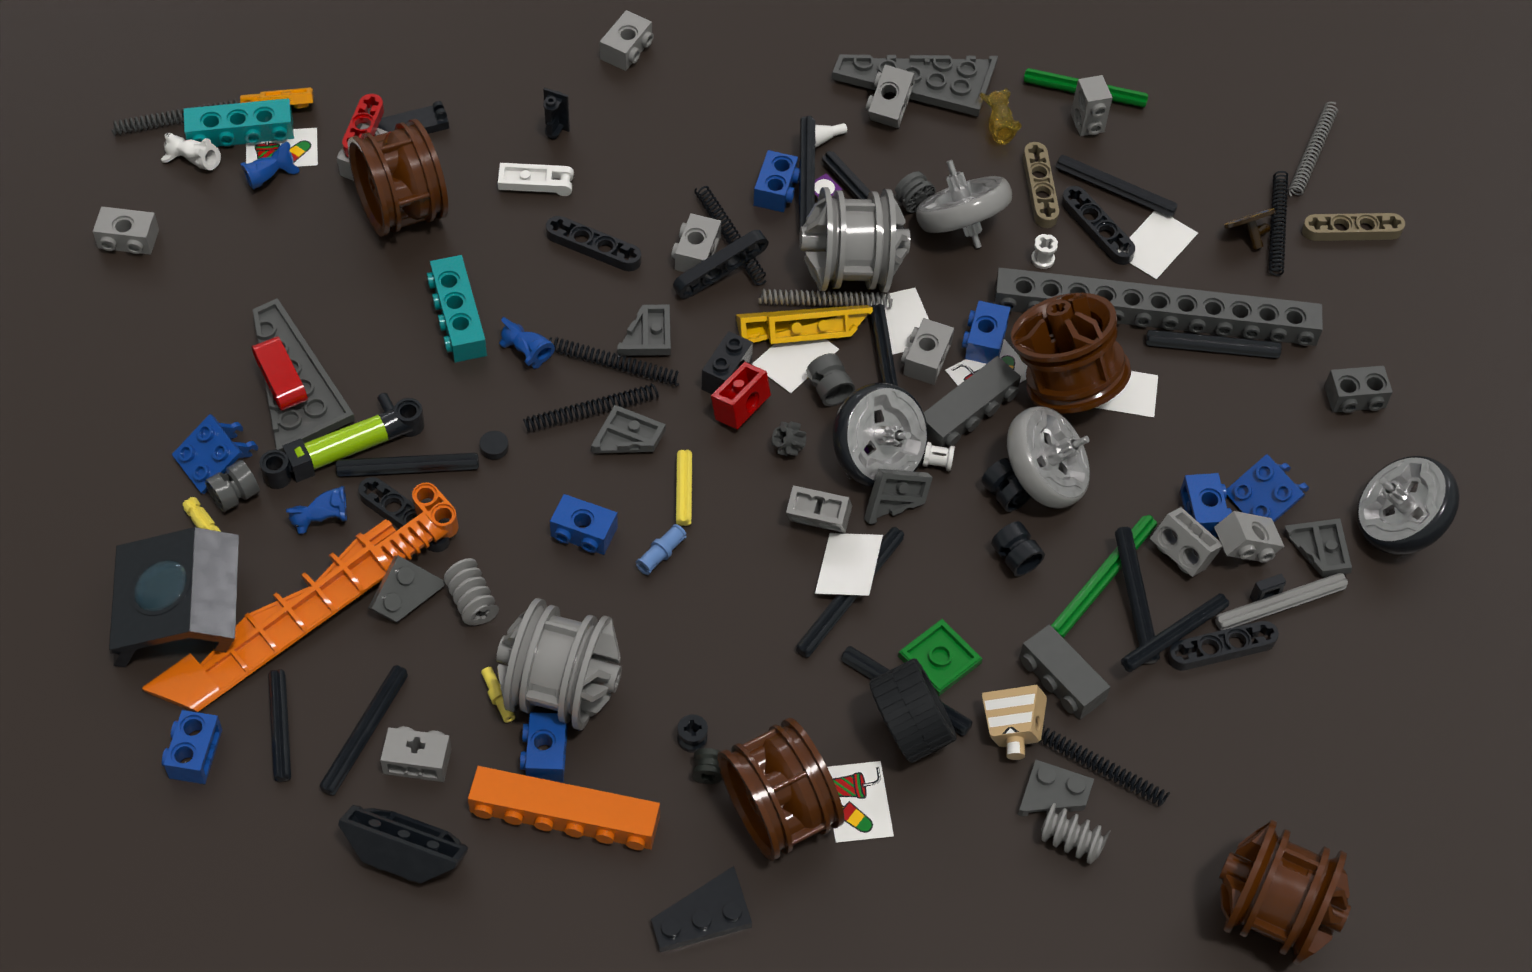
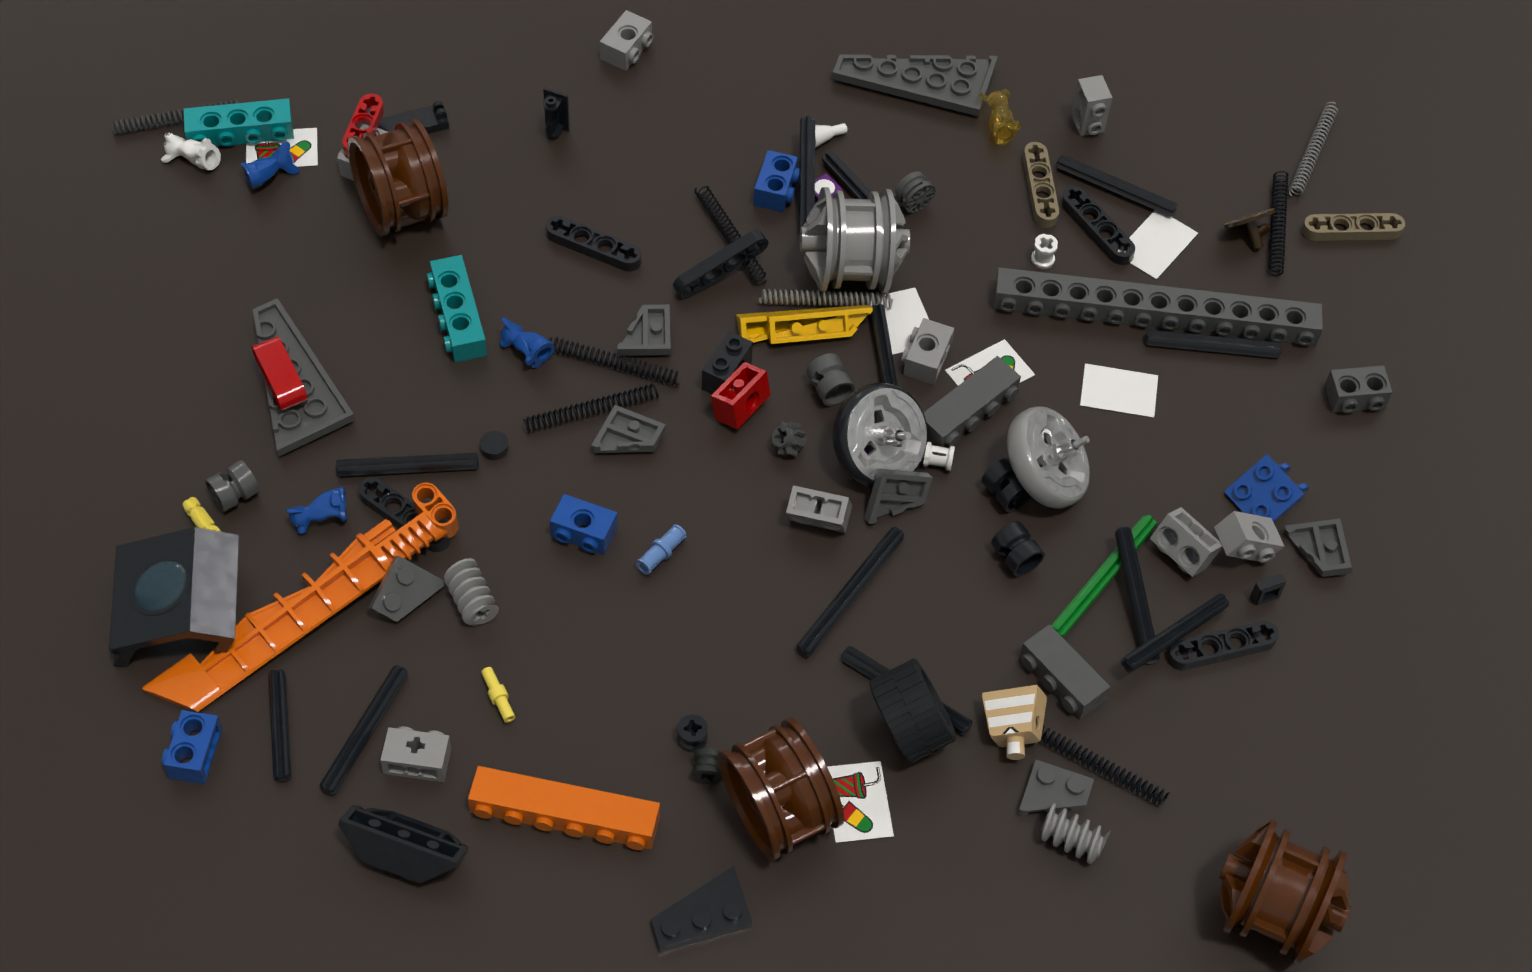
light grey brick [93,206,159,255] -> none
blue plate [172,414,258,494] -> none
light orange hinge [240,87,314,108] -> none
piece [259,393,425,489] -> none
light grey wheel [496,598,622,730] -> none
white plate [498,163,574,196] -> none
blue brick [520,712,568,783] -> none
light grey brick [671,213,721,272] -> none
light yellow axle [676,450,692,526] -> none
white sticker [752,339,839,393] -> none
white sticker [815,533,883,596] -> none
light grey brick [866,65,915,128] -> none
green tile [898,619,983,696] -> none
wheel [916,160,1012,248] -> none
blue brick [962,301,1011,364] -> none
reddish brown wheel [1011,293,1131,414] -> none
green axle [1024,68,1148,107] -> none
blue brick [1180,473,1232,537] -> none
light grey axle [1215,573,1348,631] -> none
flat silver wheel [1357,456,1460,555] -> none

